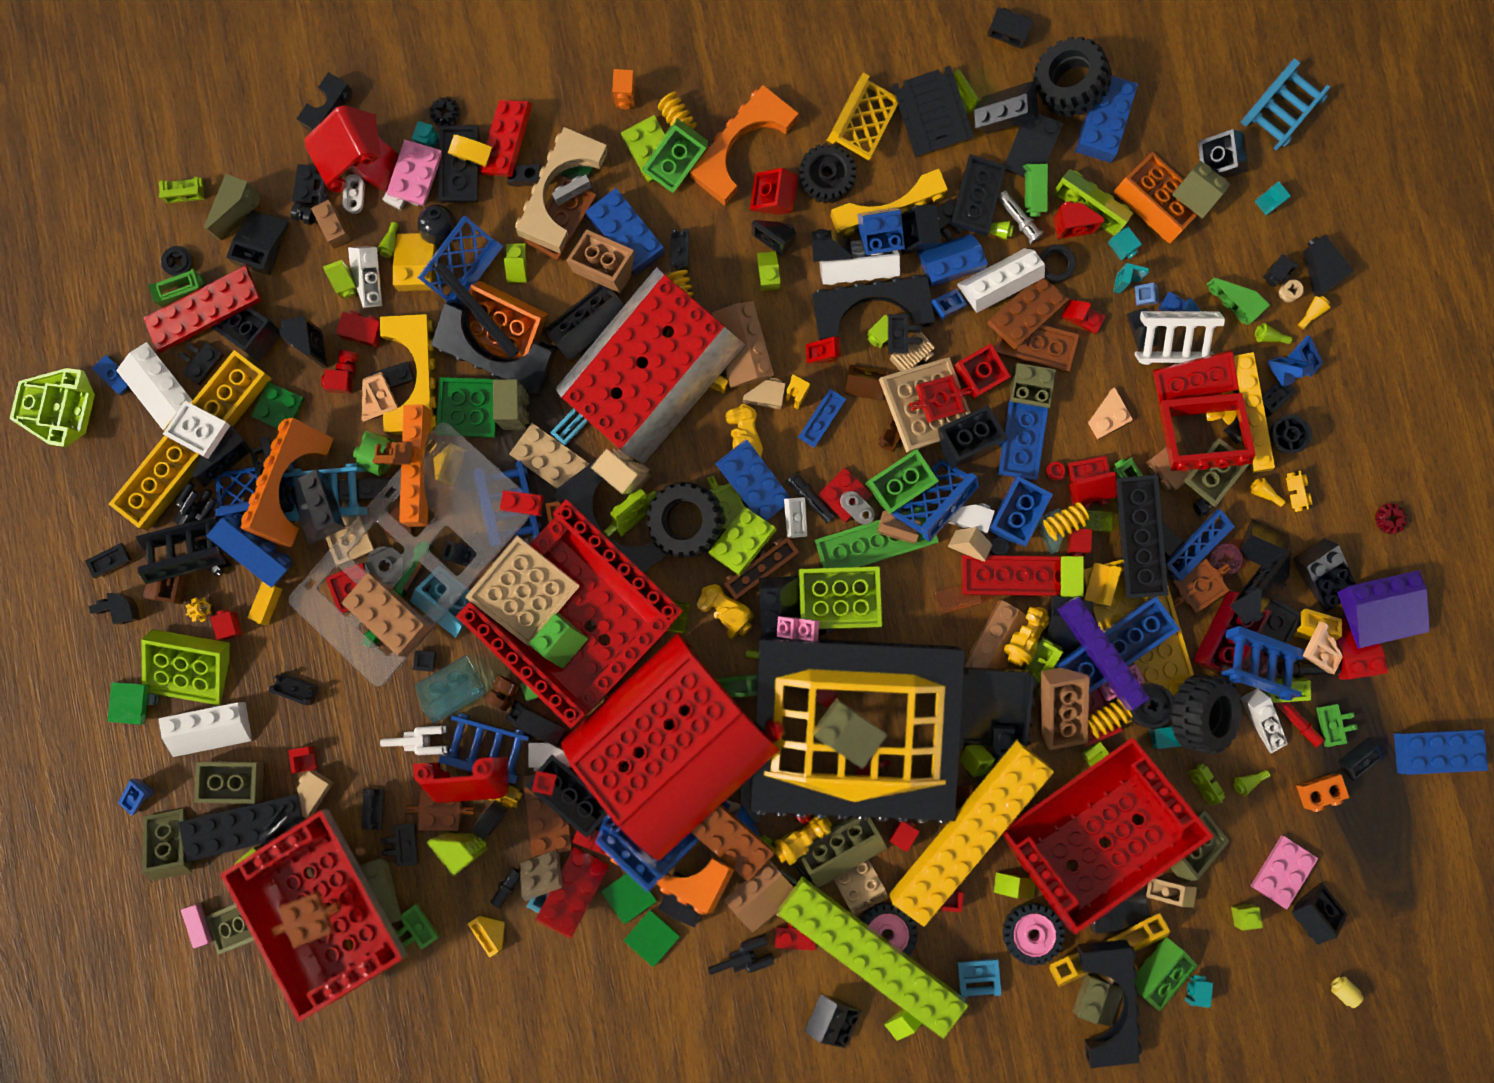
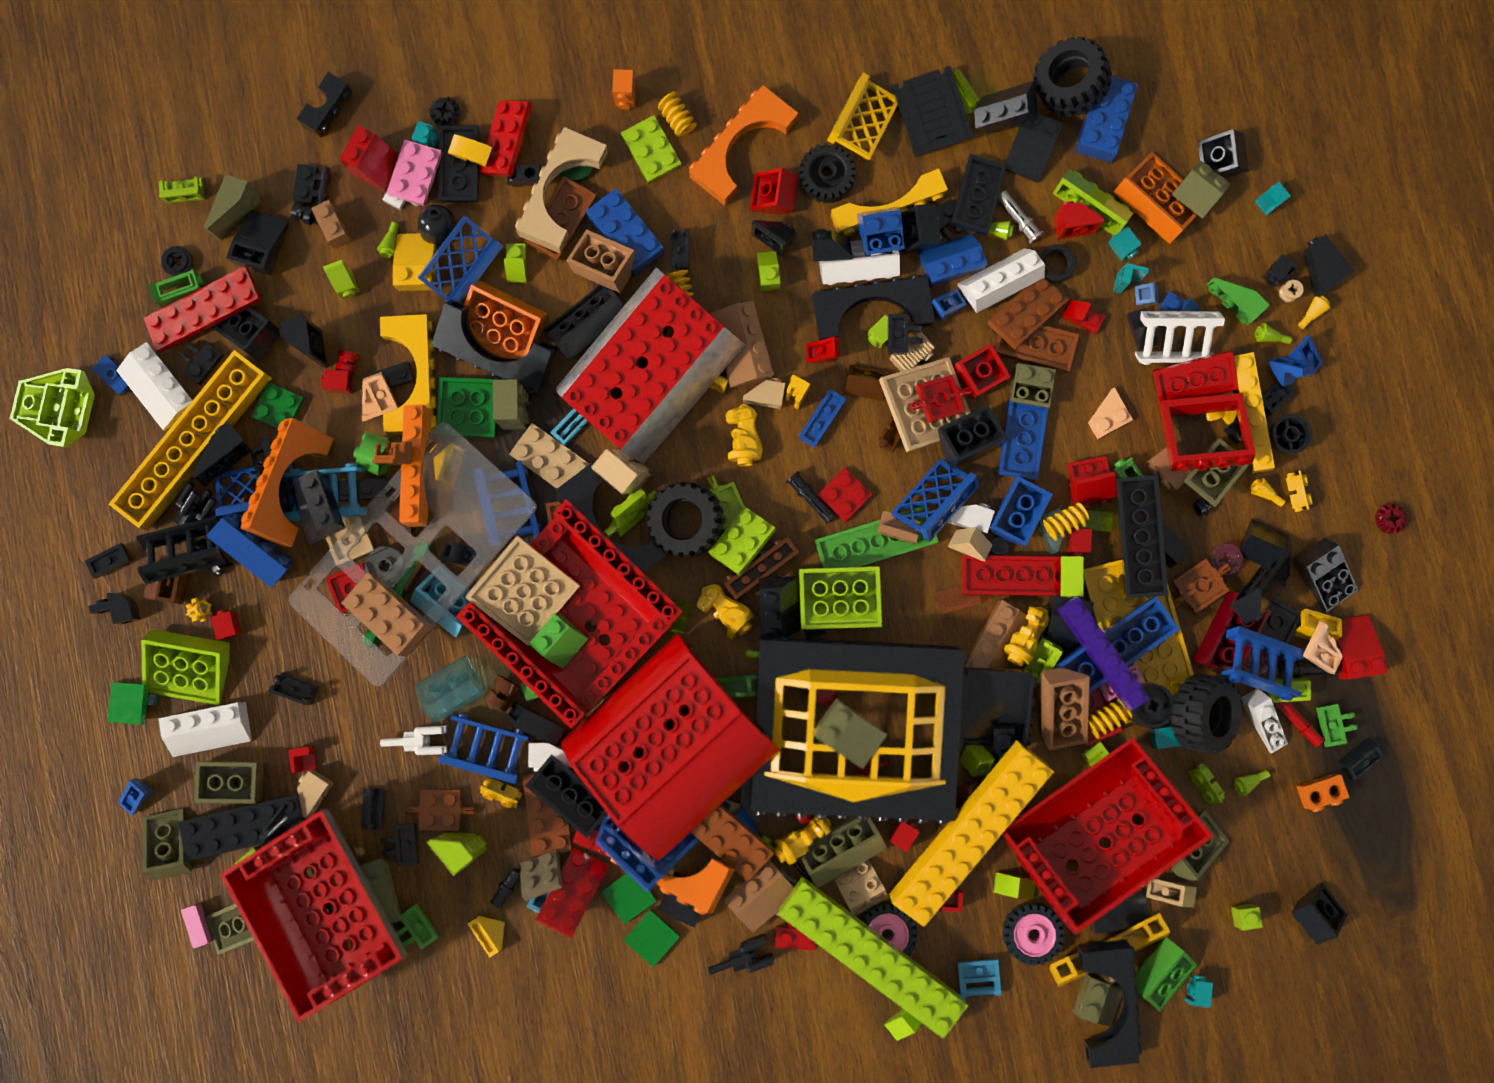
white plate [163,401,230,459] -> none
yellow panel [248,581,283,625] -> none
dark orange plate [272,892,341,948] -> none
red windscreen [304,106,381,192] -> none
red brick [336,311,381,348] -> none
white plate [343,174,365,214] -> none
white slope [348,246,382,308] -> none
black plate [413,650,436,672] -> none
red windscreen [413,757,509,803] -> none
black axle [434,263,519,358] -> none
black tyre [472,801,508,841] -> none
red plate [500,490,543,516] -> none
red plate [532,771,556,796] -> none
light grey plate [552,174,591,206] -> none
bright green slope [642,118,708,193] -> none
blue plate [715,439,790,521] -> none
red plate [765,720,784,741] -> none
bright pink slope [777,617,820,641] -> none
white plate [784,497,807,538] -> none
black slope [804,994,861,1048] -> none
light grey plate [840,491,875,524] -> none
bright green slope [865,449,939,514] -> none
black brick [987,7,1033,49] -> none
bright green window [1022,164,1048,217] -> none
red plate [1046,461,1066,481] -> none
yellow panel [1084,563,1122,607] -> none
blue fence [1166,509,1235,581] -> none
dark azure fence [1241,58,1330,150] -> none
bright pink plate [1250,835,1318,909] -> none
light yellow brick [1331,977,1364,1008] -> none
dark purple slope [1337,570,1430,649] -> none
blue brick [1394,729,1488,775] -> none

